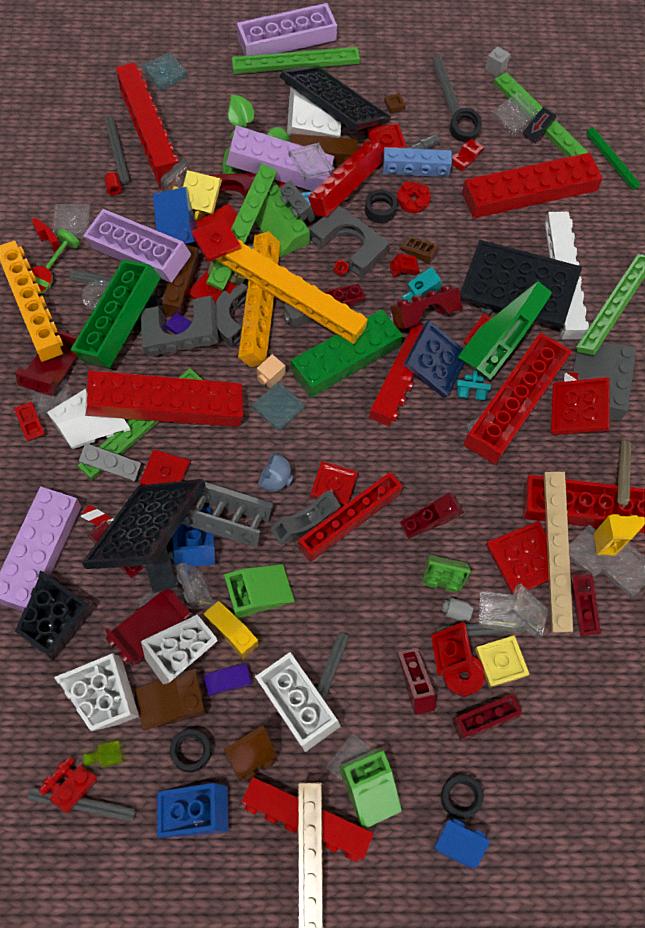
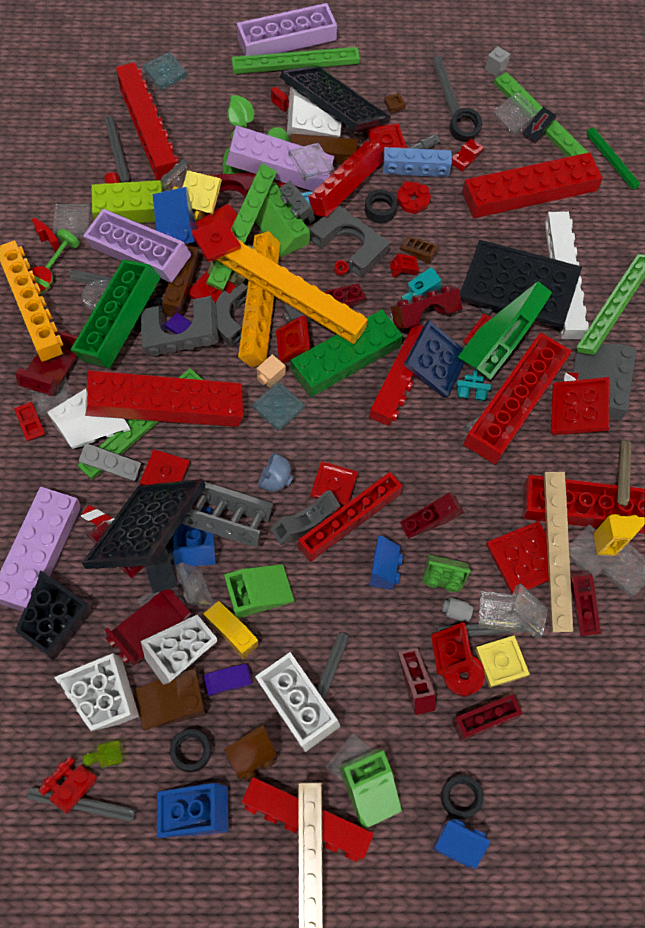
none -> lime brick [91,180,163,223]
none -> red bracket [271,86,290,112]
none -> red plate [276,315,310,364]
none -> blue slope [369,536,403,590]

